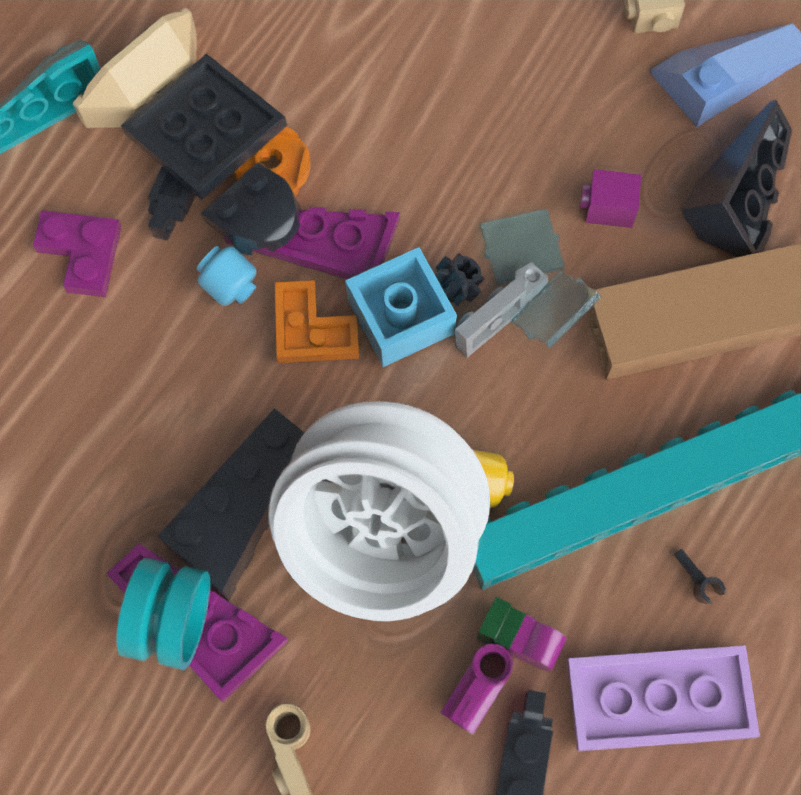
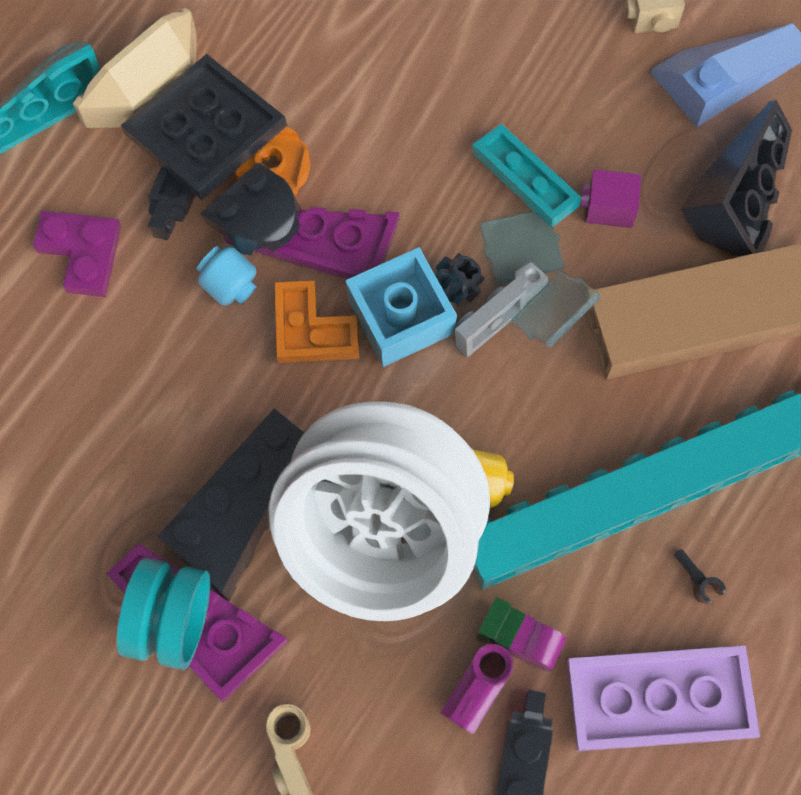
none -> teal plate [472,123,582,228]

